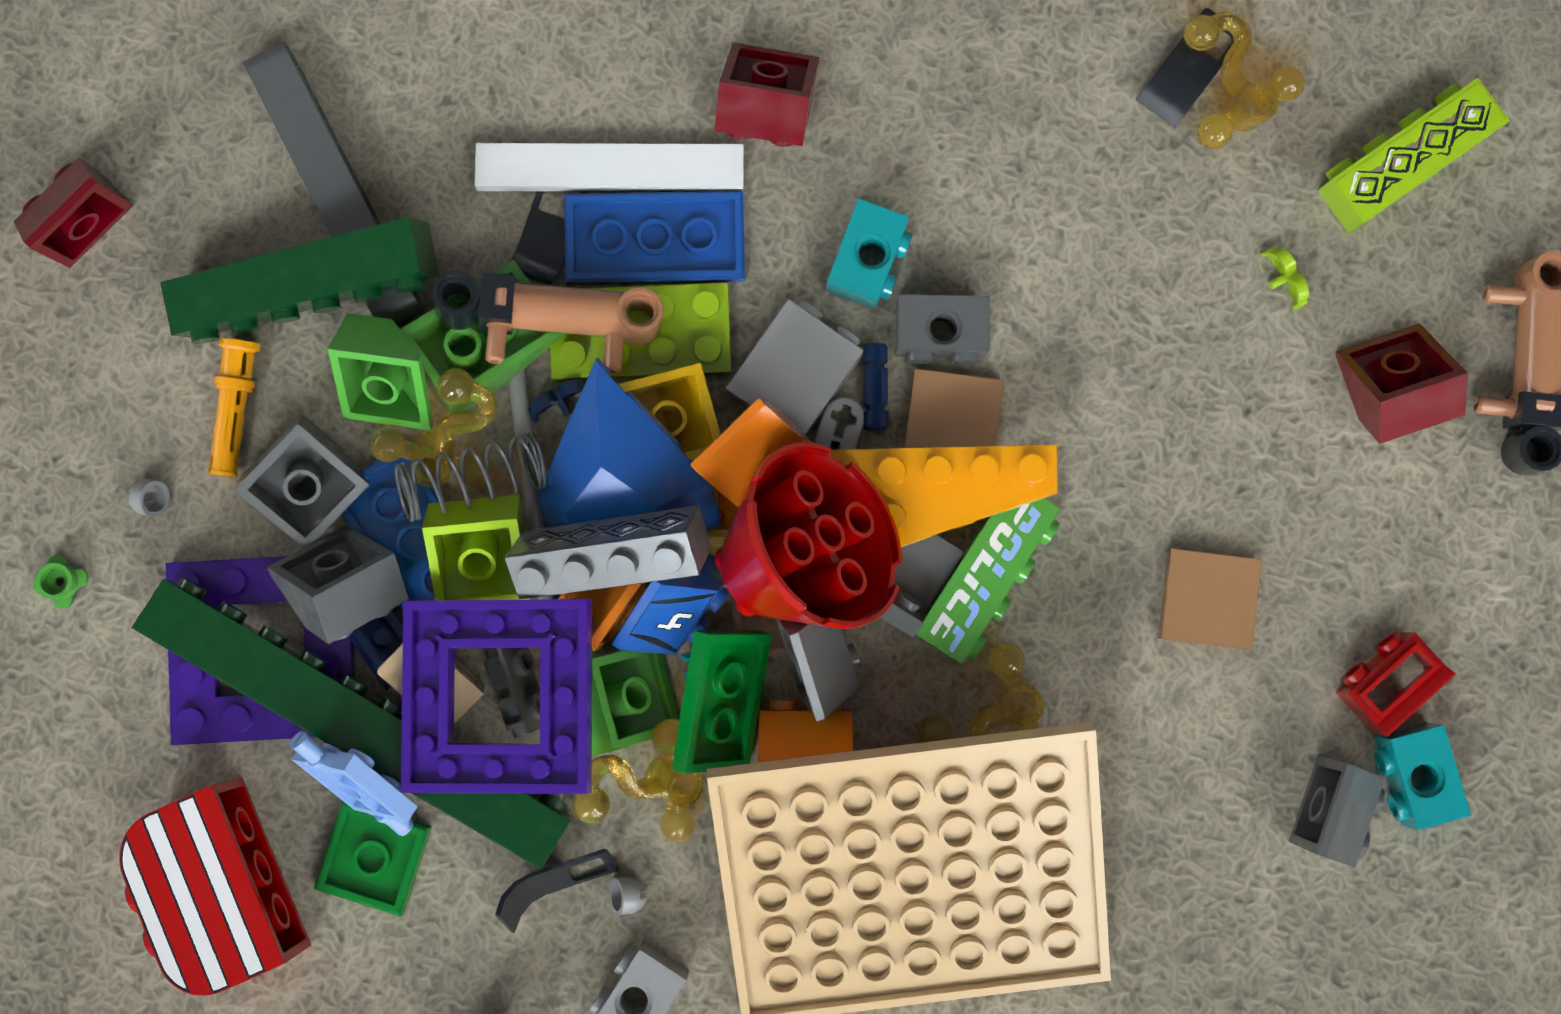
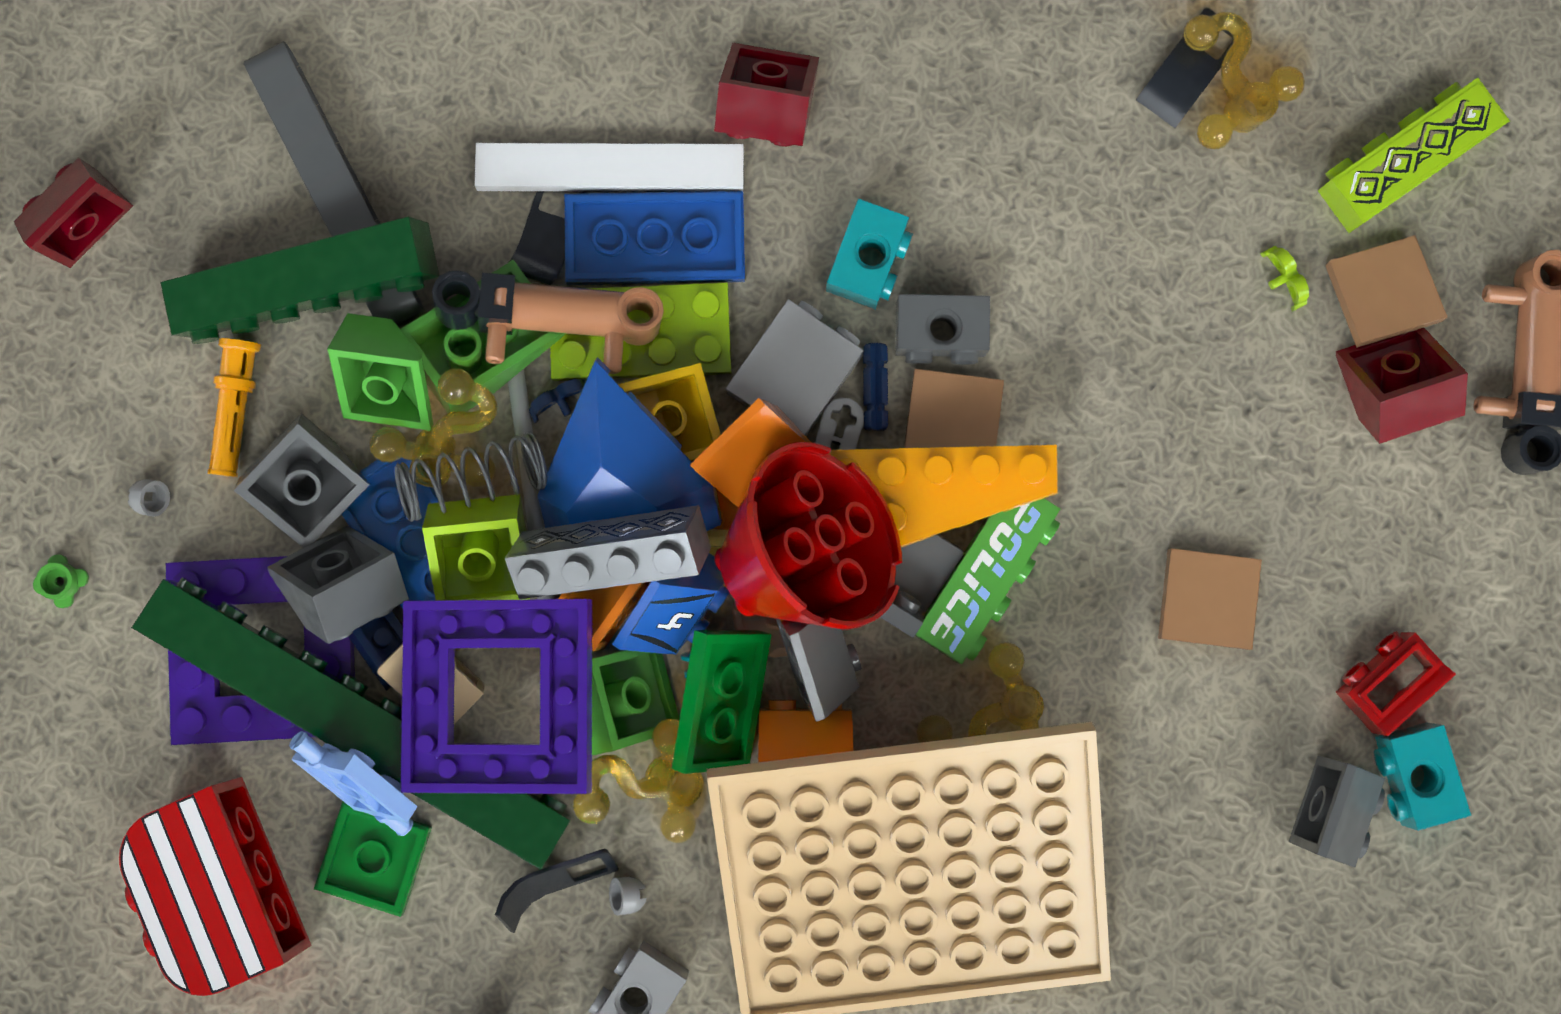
dark grey hinge [484,648,540,738] -> none
none -> medium nougat tile [1325,235,1447,348]

